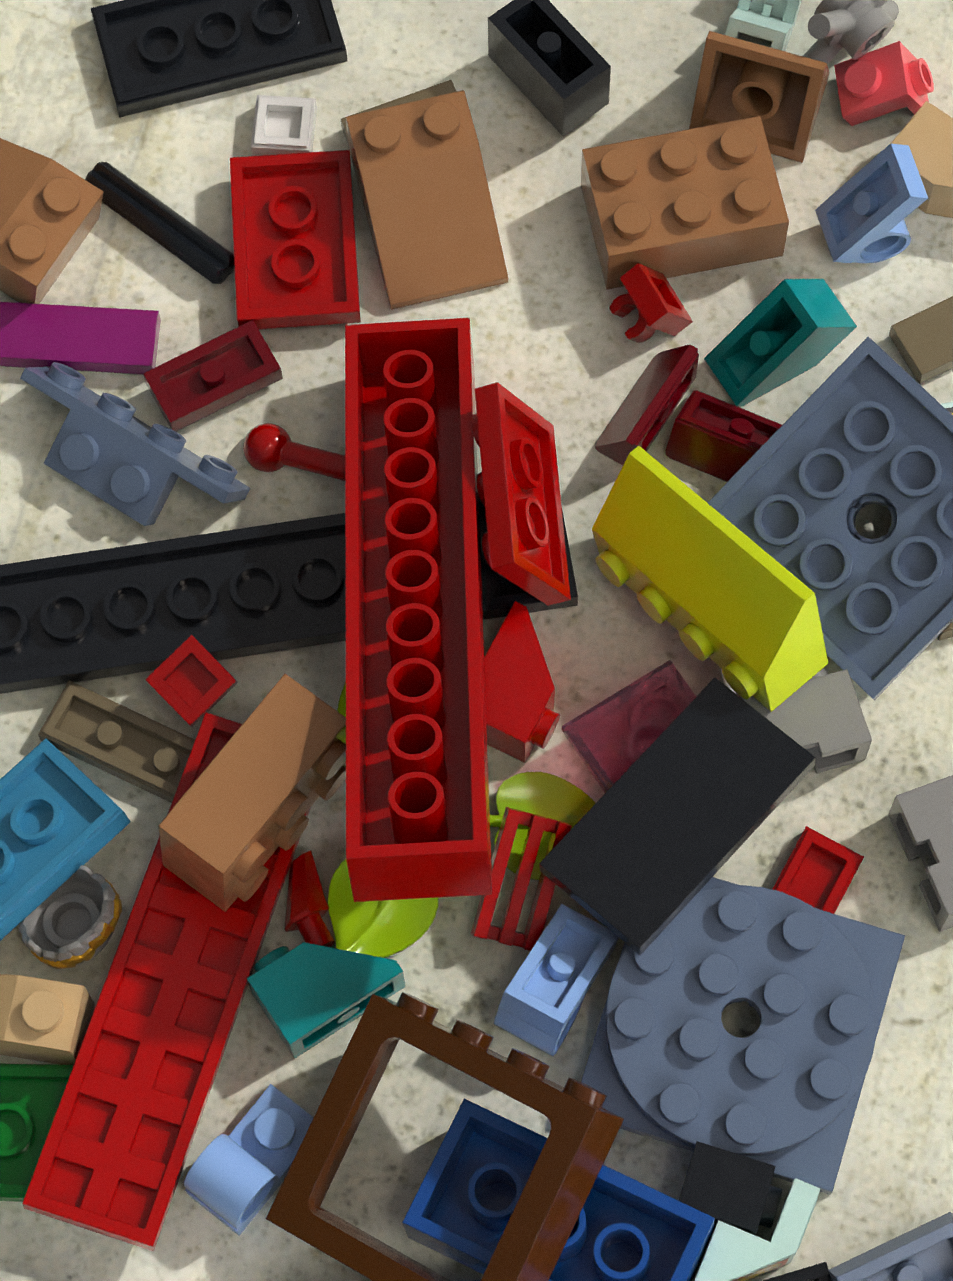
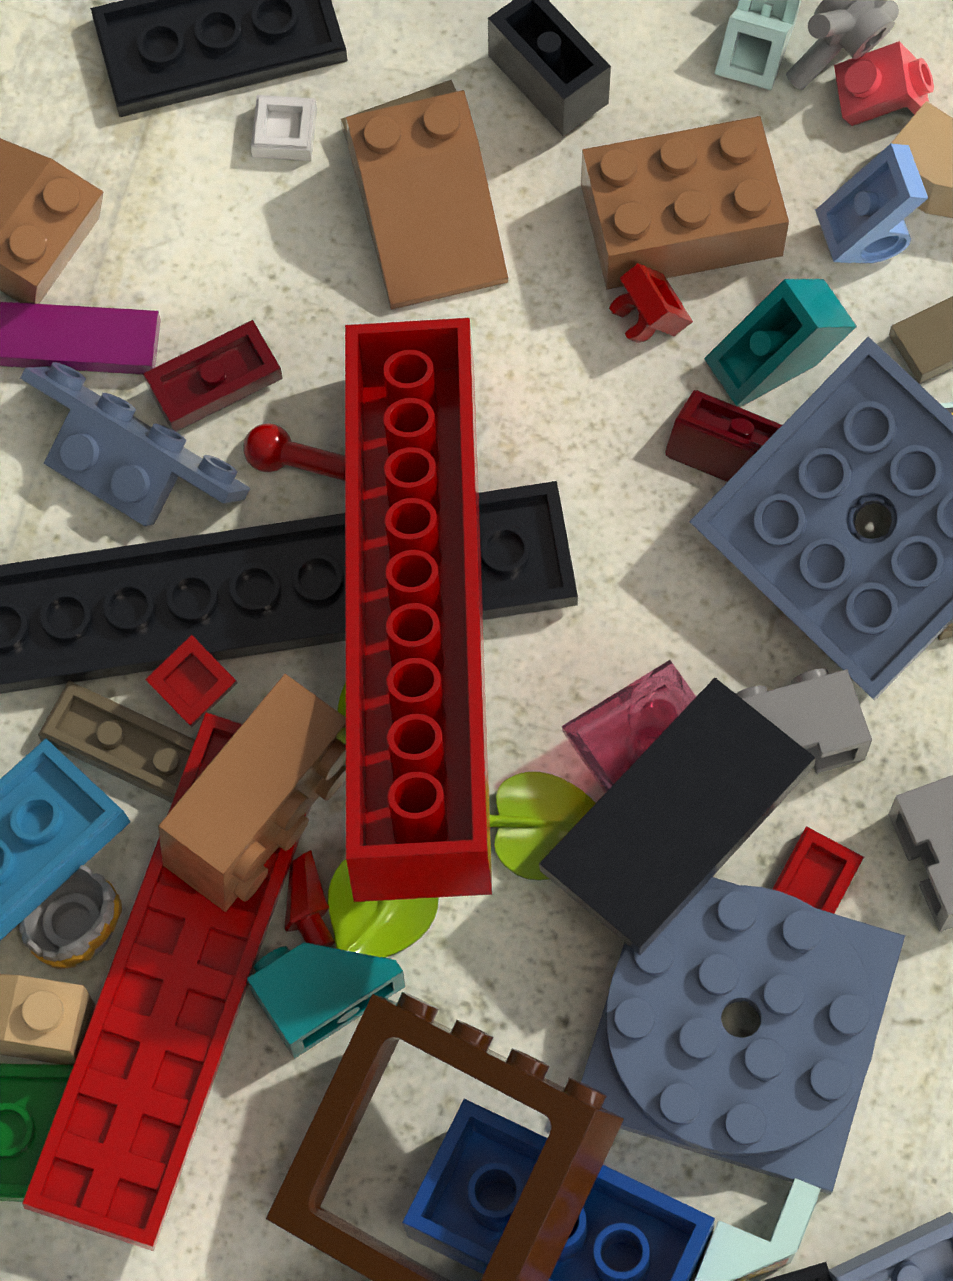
black axle [85,162,235,284] -> none
light blue plate [184,1084,314,1236] -> none
red plate [230,150,361,329] -> none
red plate [471,382,571,606] -> none
red tile [471,807,572,951] -> none
red slope [484,601,560,763] -> none
light blue plate [494,904,619,1056] -> none
neon yellow slope [592,446,828,712] -> none
dark red slope [595,344,699,466] -> none
black brick [678,1141,783,1235] -> none
medium nougat slope [689,31,830,163] -> none

